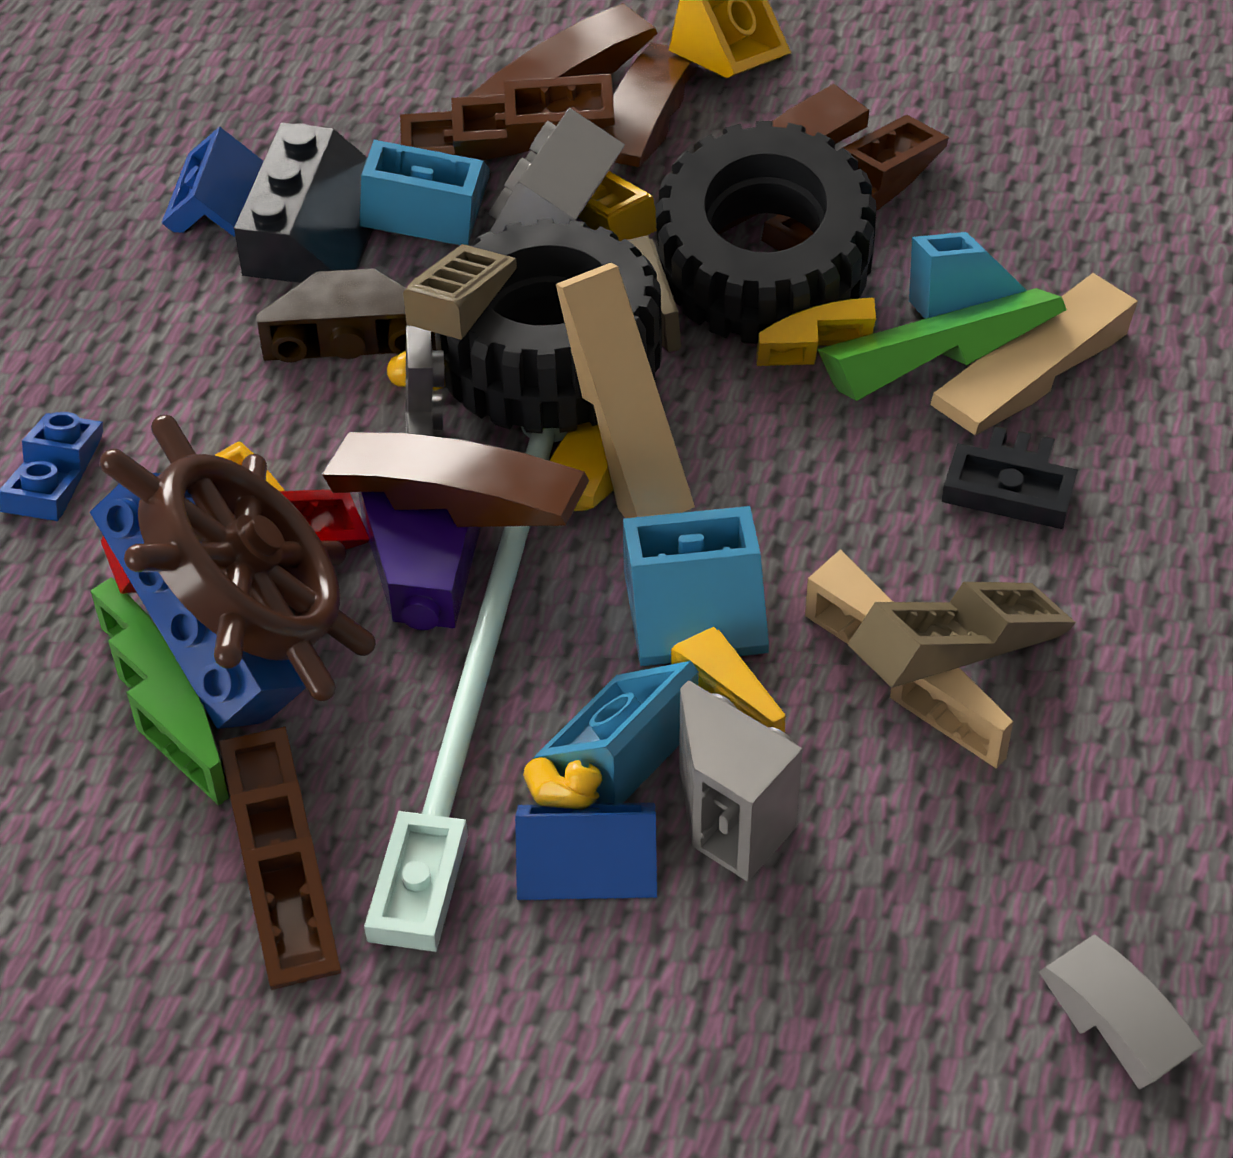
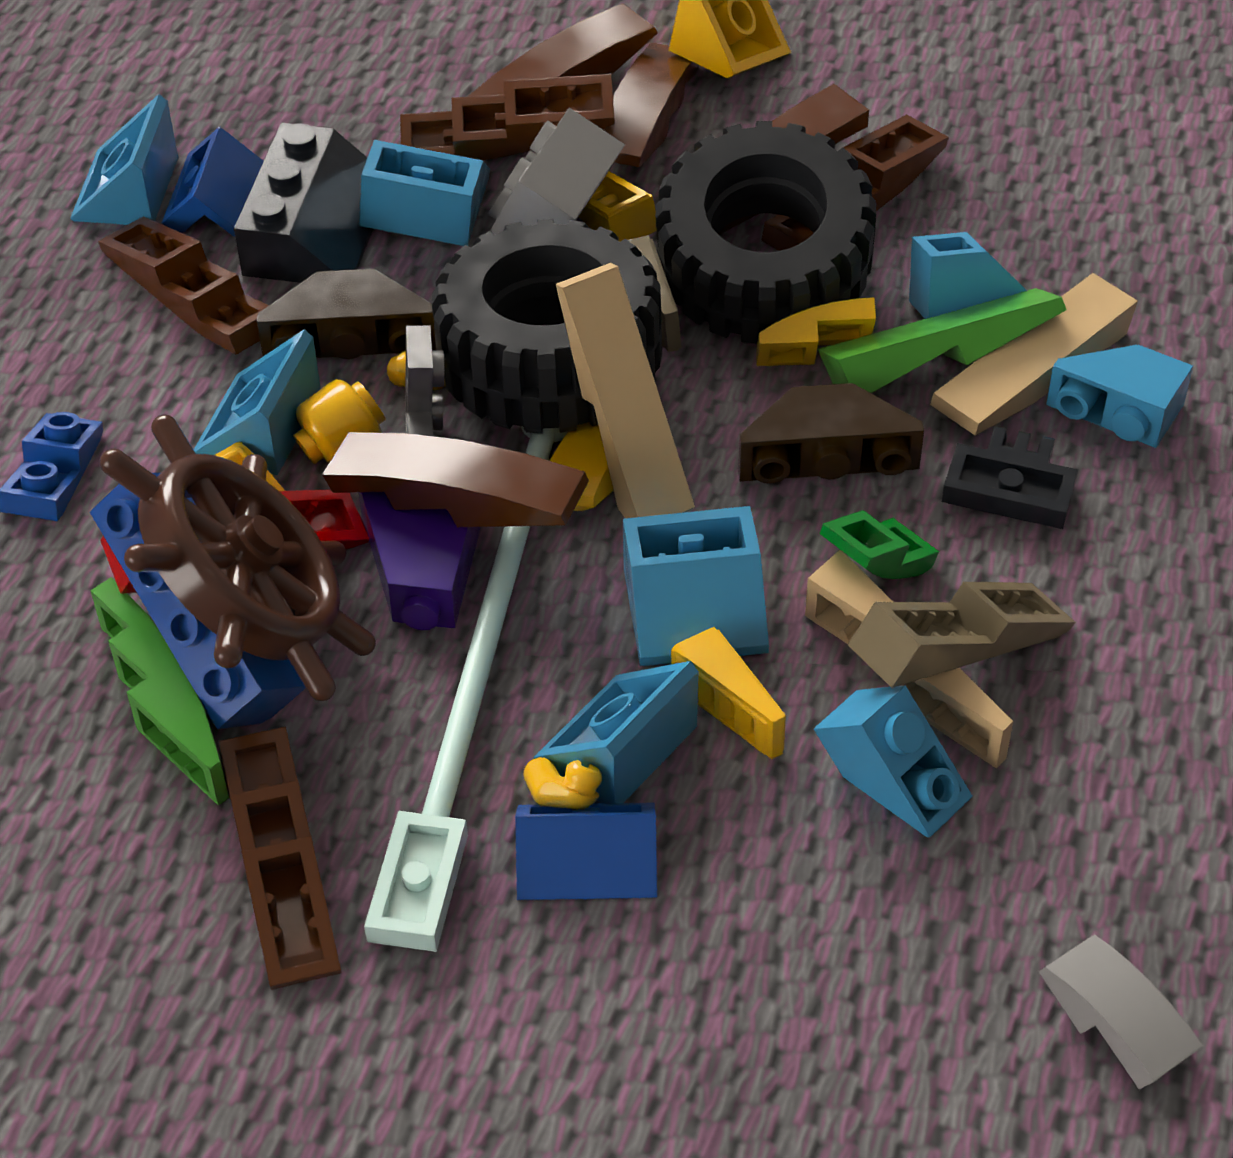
dark tan slope [403,244,517,340] -> none
light grey slope [679,680,803,882] -> none
none -> dark azure slope [70,94,178,225]
none -> reddish brown slope [98,216,269,355]
none -> dark azure slope [194,329,321,475]
none -> yellow head [293,379,386,464]
none -> dark brown slope [738,383,924,484]
none -> dark azure slope [814,685,973,837]
none -> green slope [819,510,939,579]
none -> dark azure slope [1046,344,1193,448]

